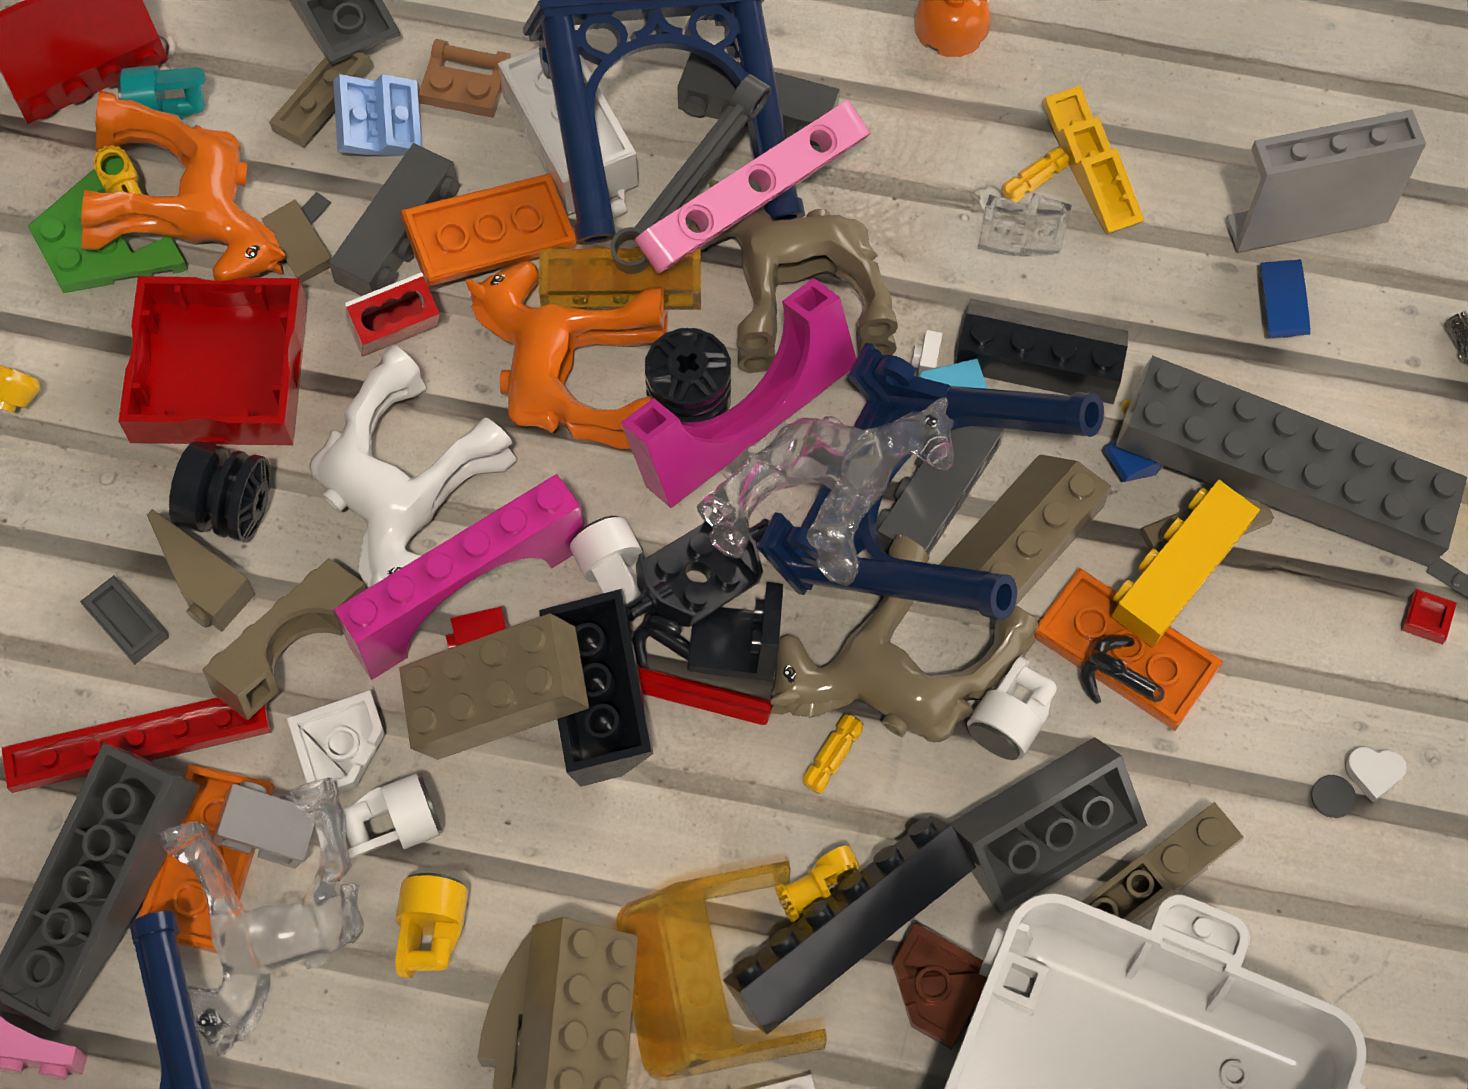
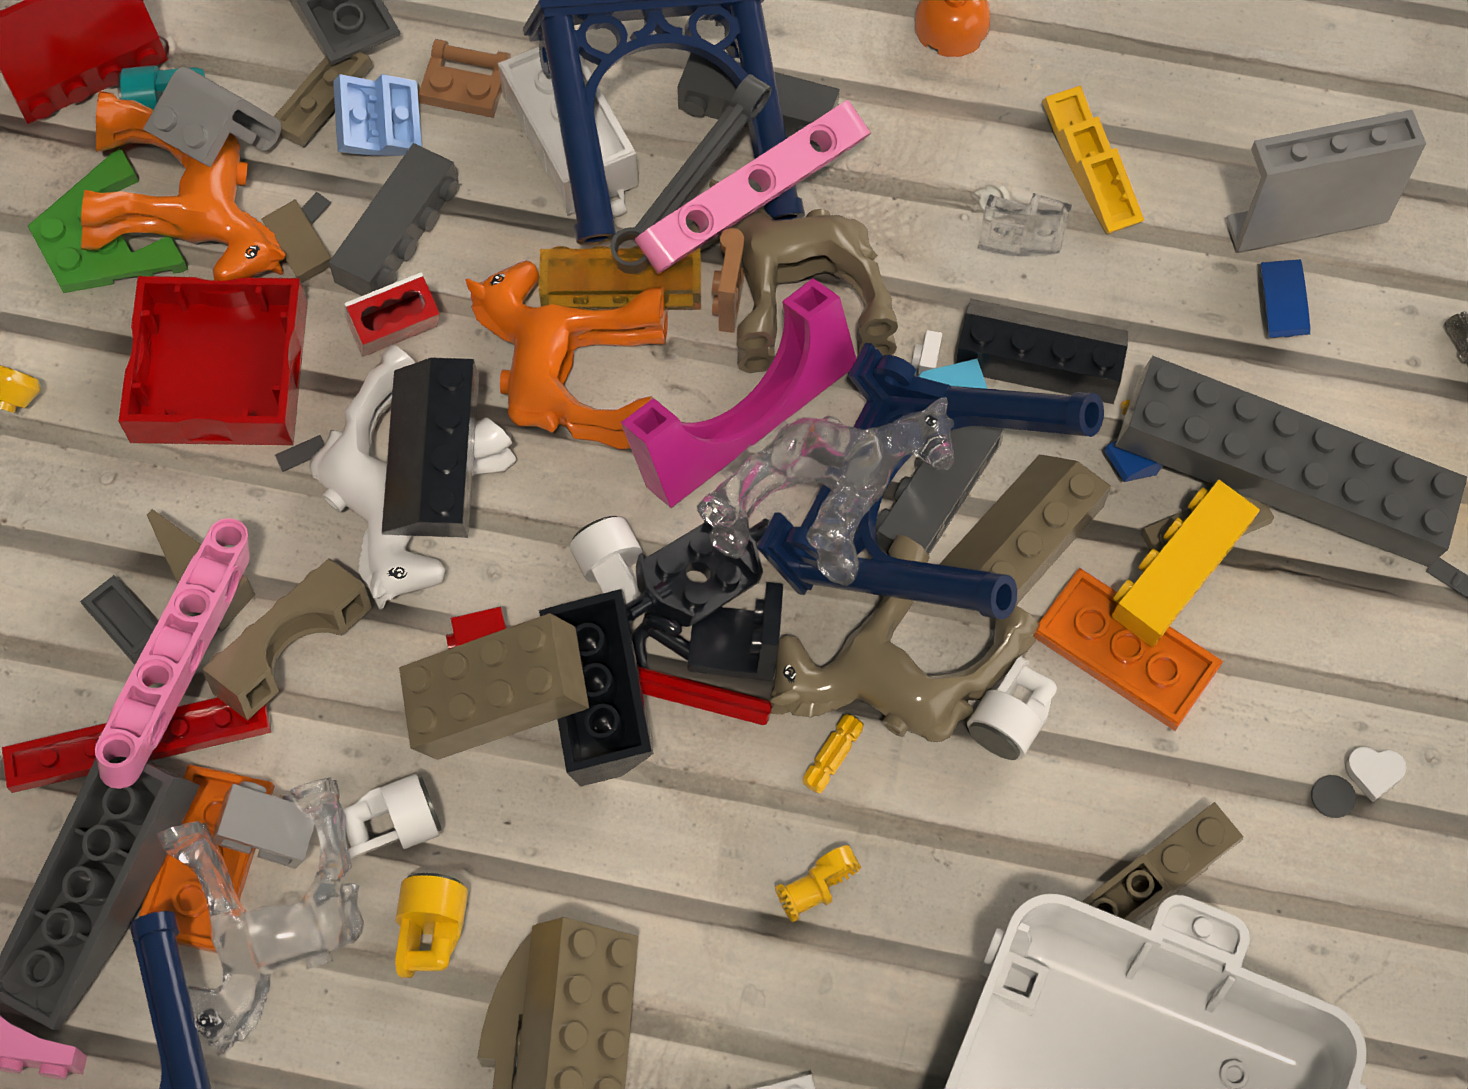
yellow connector [93,145,143,195] -> none
black wheel [169,440,271,543] -> none
white plate [287,690,385,802] -> none
dark pink arch [334,474,583,680] -> none
orange tile [400,173,577,287] -> none
clear yellow windscreen [616,860,827,1081] -> none
black wheel [645,328,731,423] -> none
black brick [723,816,976,1034] -> none
copper plate [893,923,987,1050] -> none
dark grey slope [949,737,1148,915] -> none
yellow axle [1001,147,1070,203] -> none
black piece [1080,635,1165,704] -> none
red tile [1401,589,1457,645] -> none
none -> bright pink beam [95,518,250,789]
none -> light grey piece [143,67,281,168]
none -> dark grey piece [275,435,325,472]
none -> black slope [381,357,479,538]
none -> medium nougat plate [712,228,744,333]

